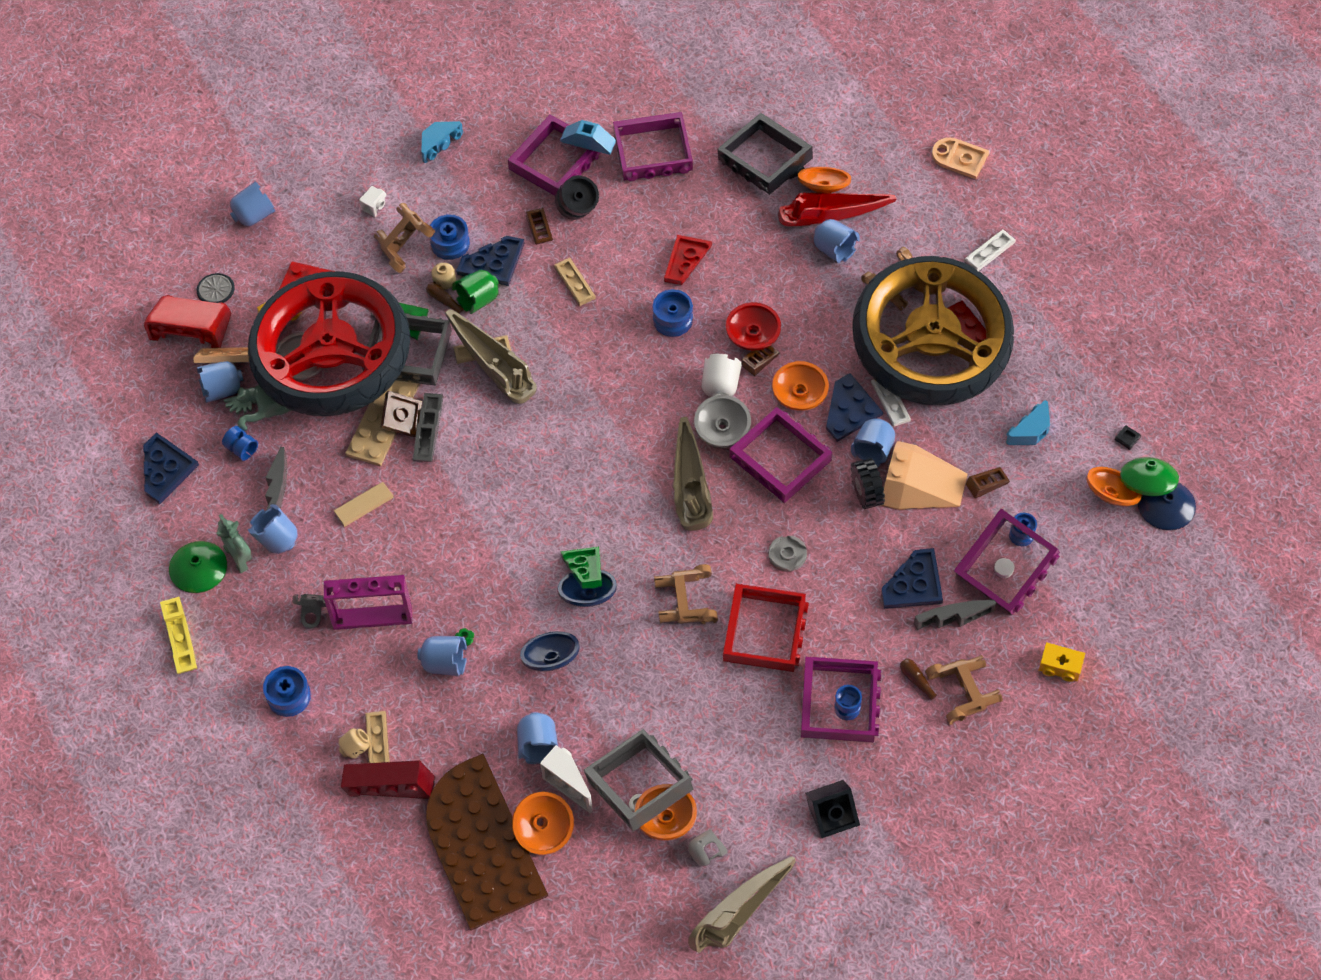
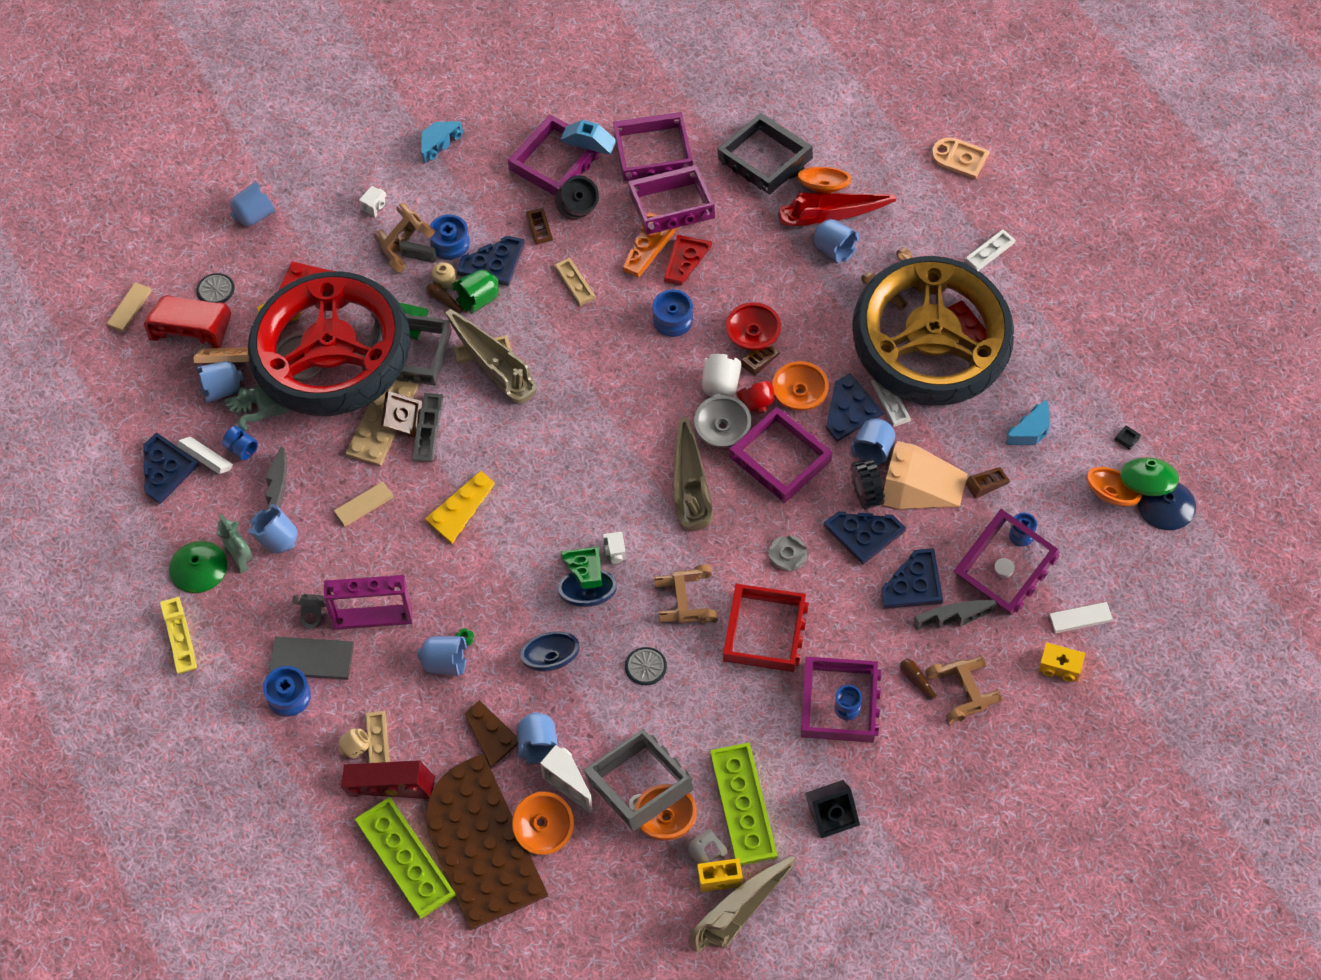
none -> tan tile [107,282,152,333]
none -> white tile [177,437,233,474]
none -> dark grey tile [269,636,354,680]
none -> lime plate [355,797,456,919]
none -> dark grey tile [399,240,437,263]
none -> yellow wing [425,471,495,544]
none -> reddish brown wing [465,700,518,768]
none -> white brick [603,532,626,564]
none -> orange wing [623,212,678,278]
none -> light grey wheel [625,647,667,685]
none -> magenta window [628,165,715,235]
none -> yellow brick [697,858,743,893]
none -> lime plate [710,742,778,866]
none -> red cylinder [736,381,775,414]
none -> dark blue plate [824,511,906,564]
none -> white tile [1049,602,1113,633]

